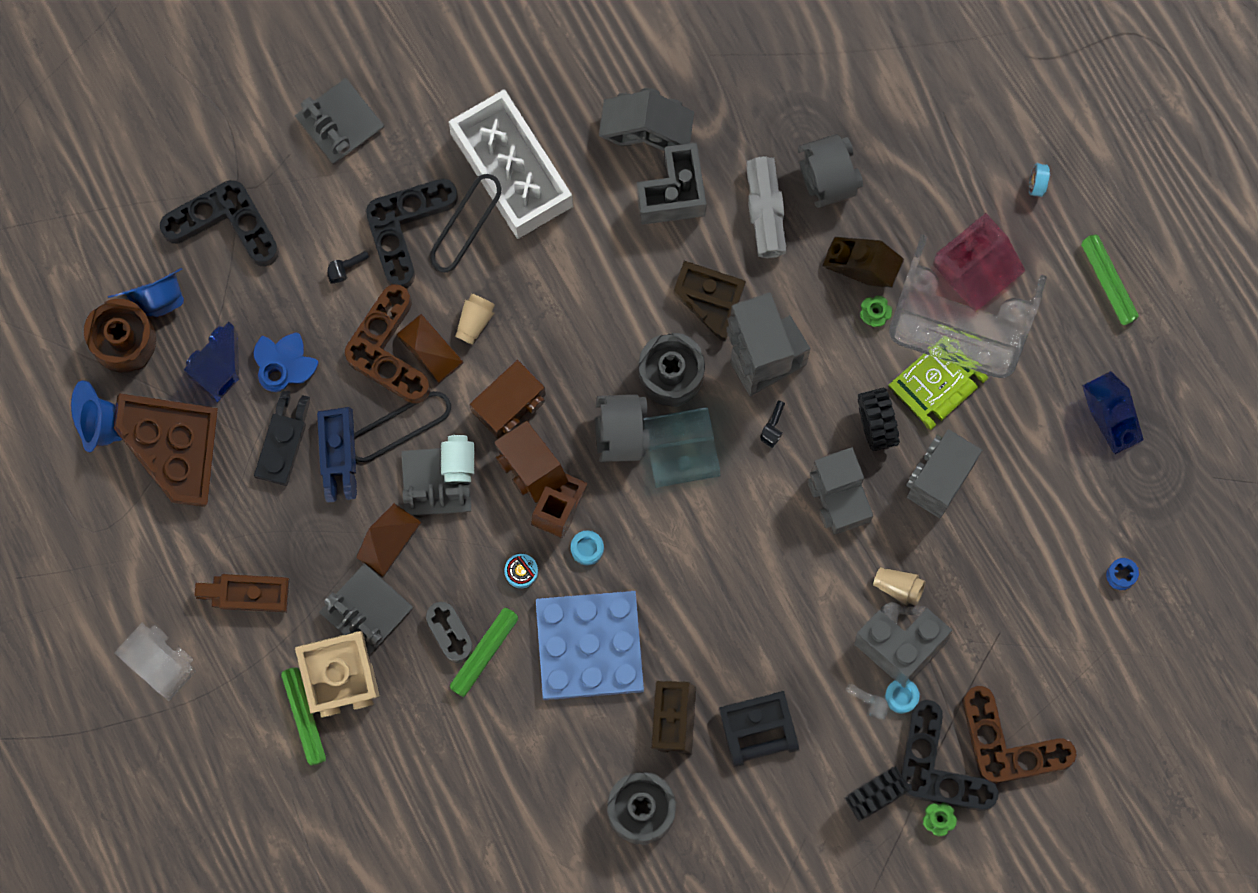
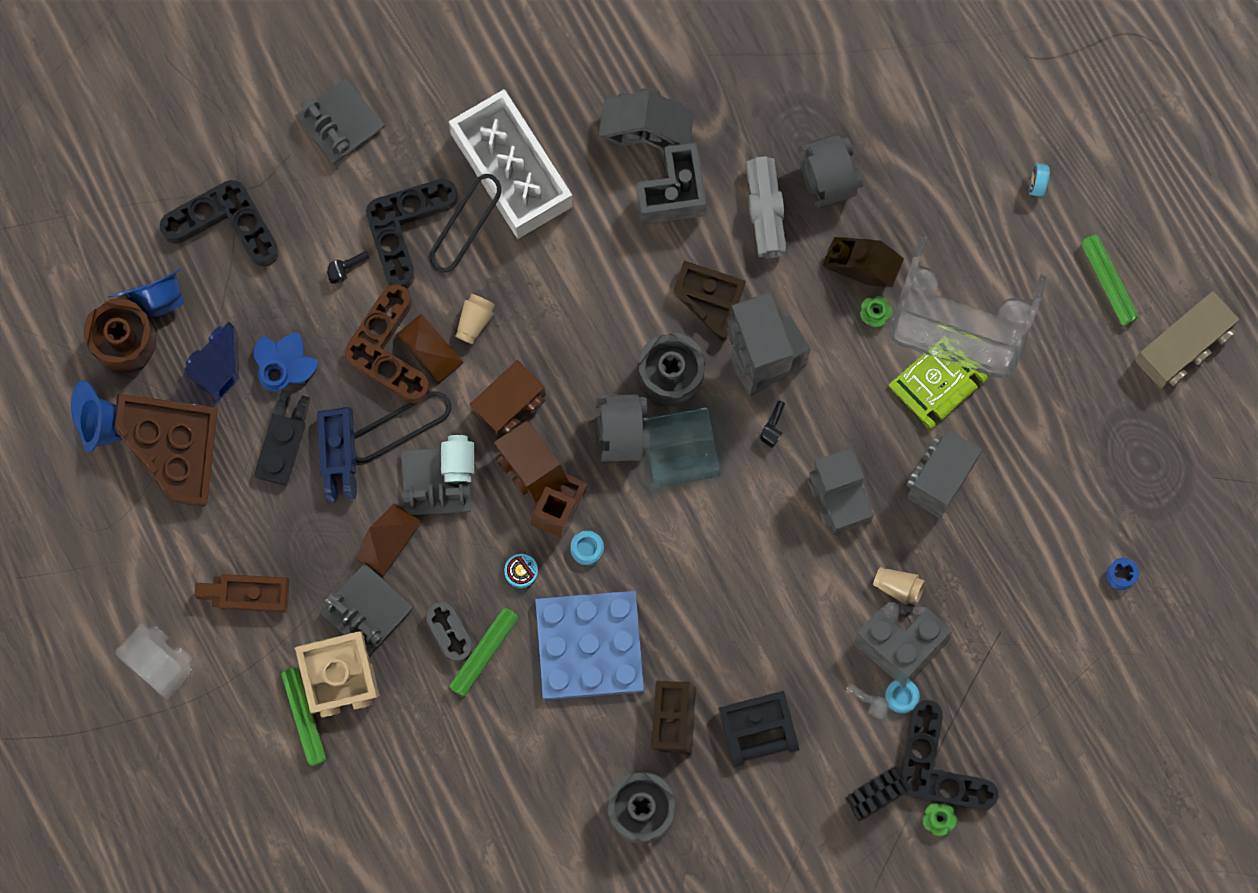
black tyre [858,387,900,451] -> none
clear pink slope [933,213,1025,312] -> none
reddish brown beam [963,686,1076,784] -> none
clear blue slope [1082,371,1144,454] -> none
none -> dark tan brick [1135,291,1240,389]

